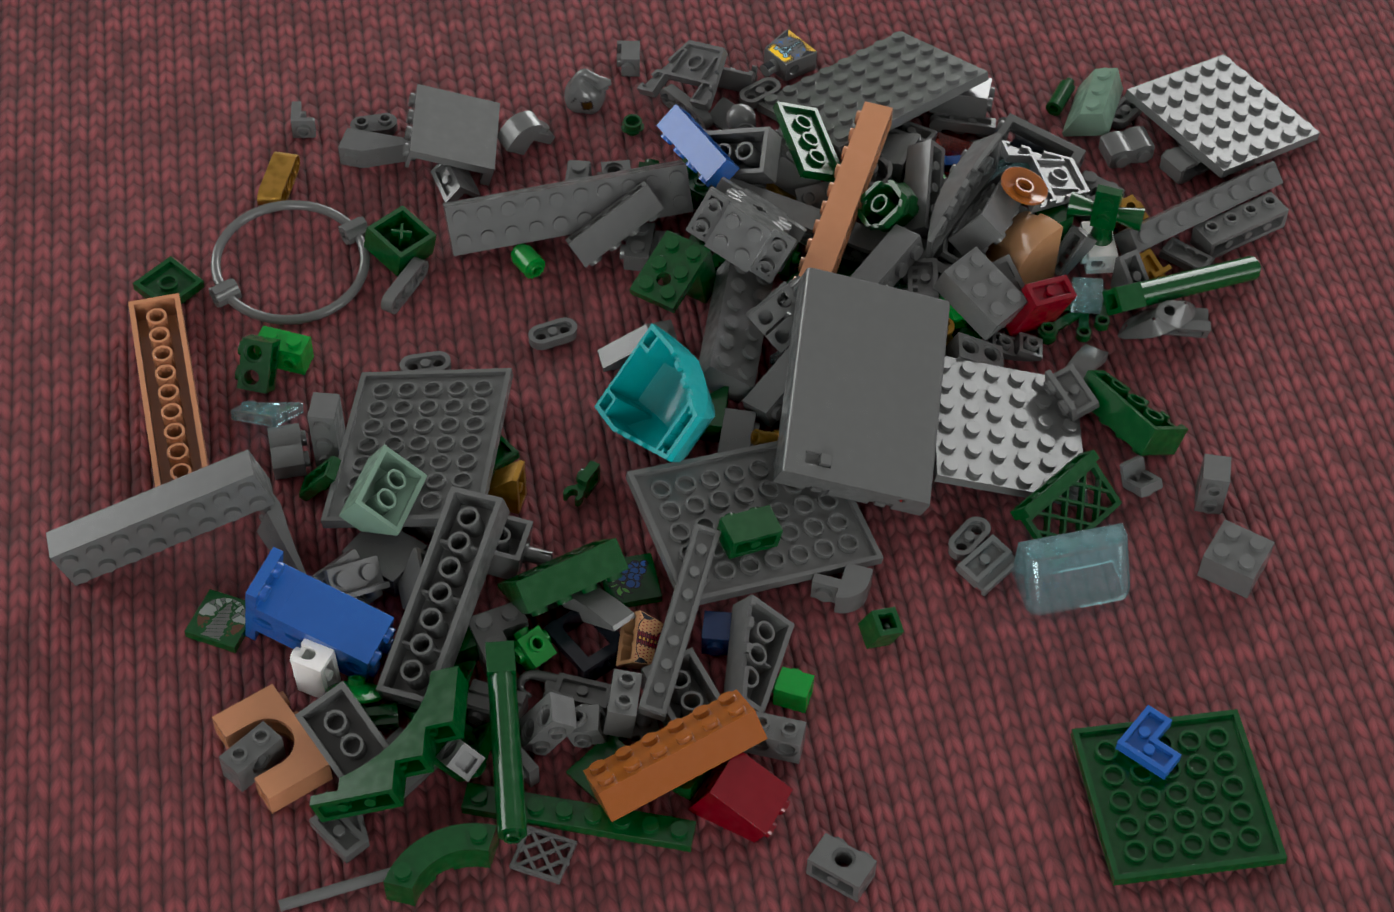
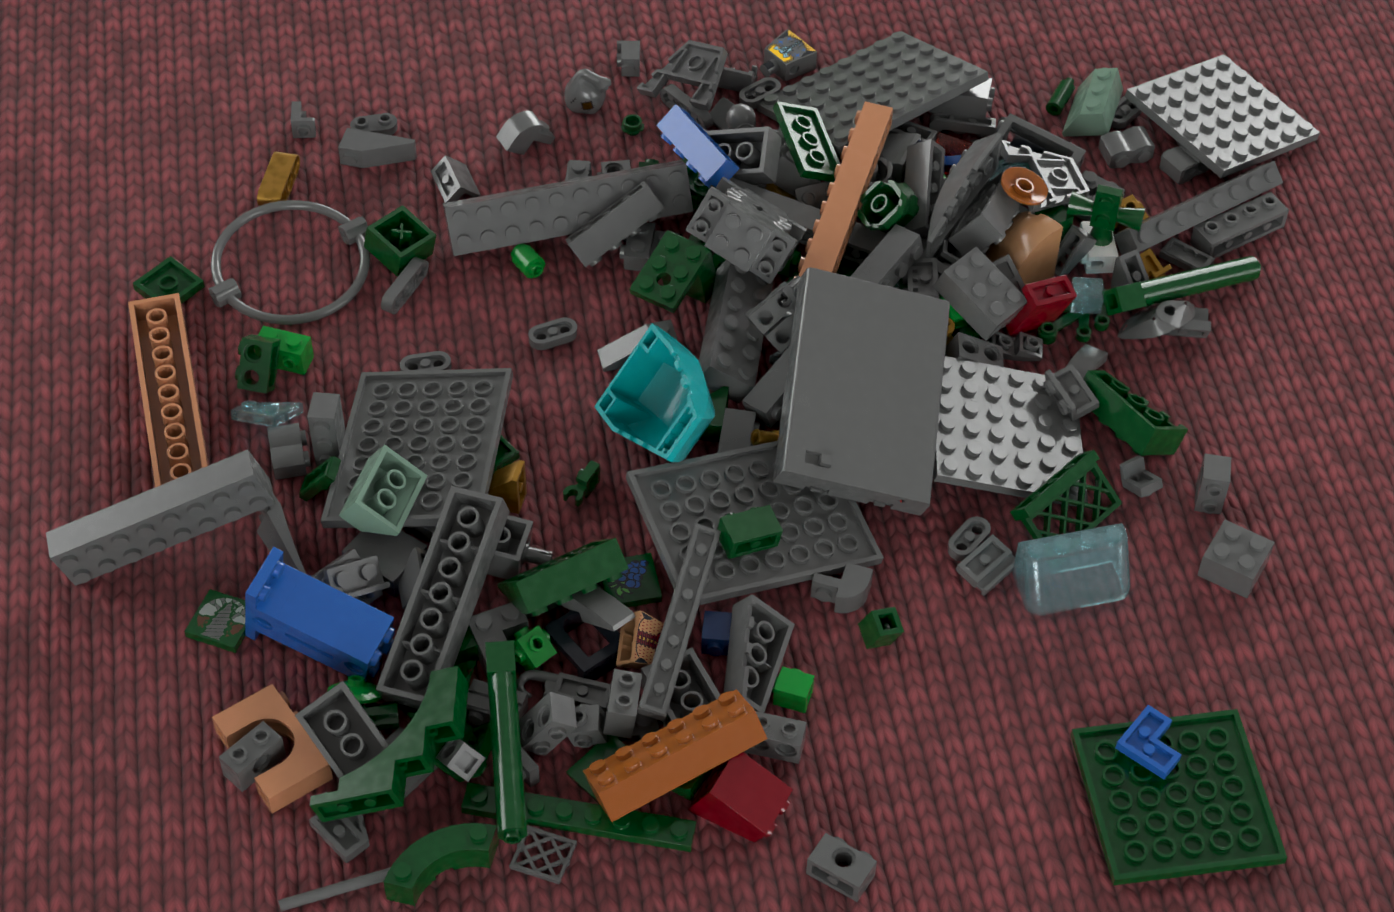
white brick [290,638,341,698] -> none
dark grey panel [402,84,500,186] -> none

